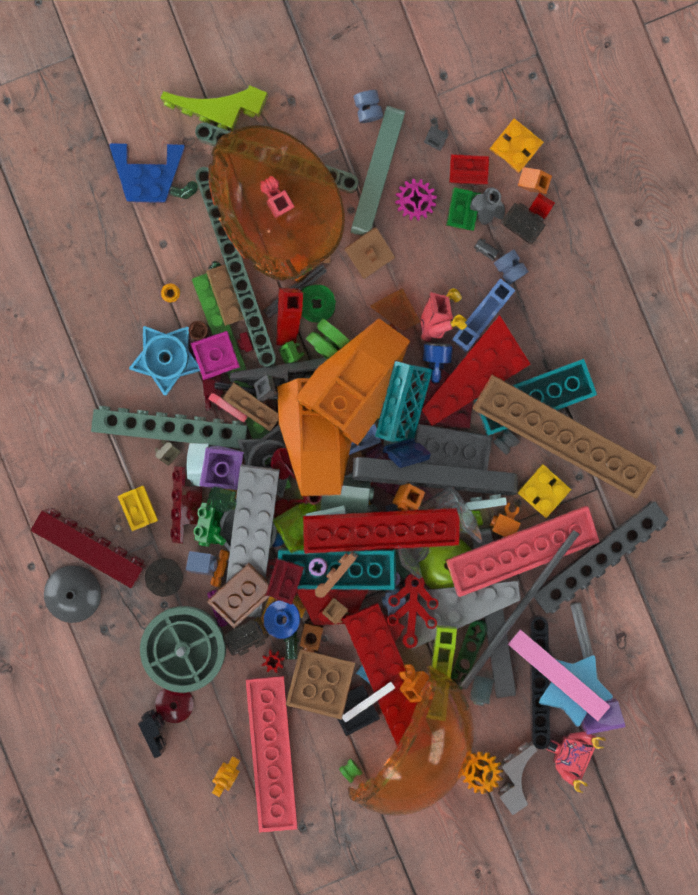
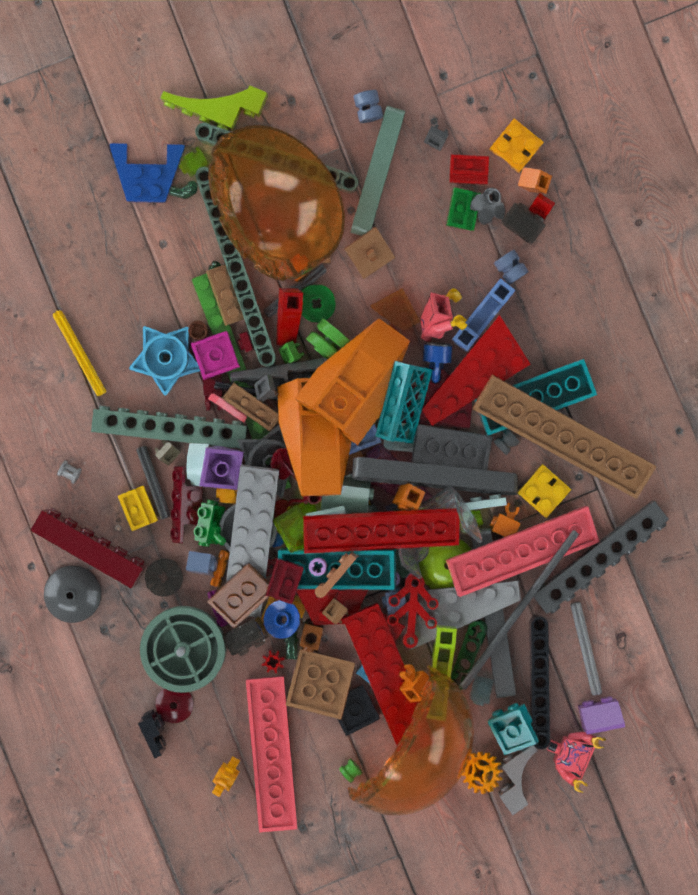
light orange plate [161,283,180,303] -> none
clear green brick [206,486,237,512] -> none
coral brick [260,176,294,218] -> none
white sticker [342,682,395,722] -> none
dark blue plate [383,438,431,468] -> none
dark pink gear [395,179,437,221] -> none
dark grey pin [474,239,499,261] -> none
bright pink tile [508,630,611,721] -> none
medium azure plate [539,655,613,727] -> none
none -> yellow axle [53,310,106,396]
none -> light grey bush [57,460,82,484]
none -> dark grey axle [136,446,170,519]
none -> clear neon green brick [178,147,210,177]
none -> teal plate [487,703,539,755]

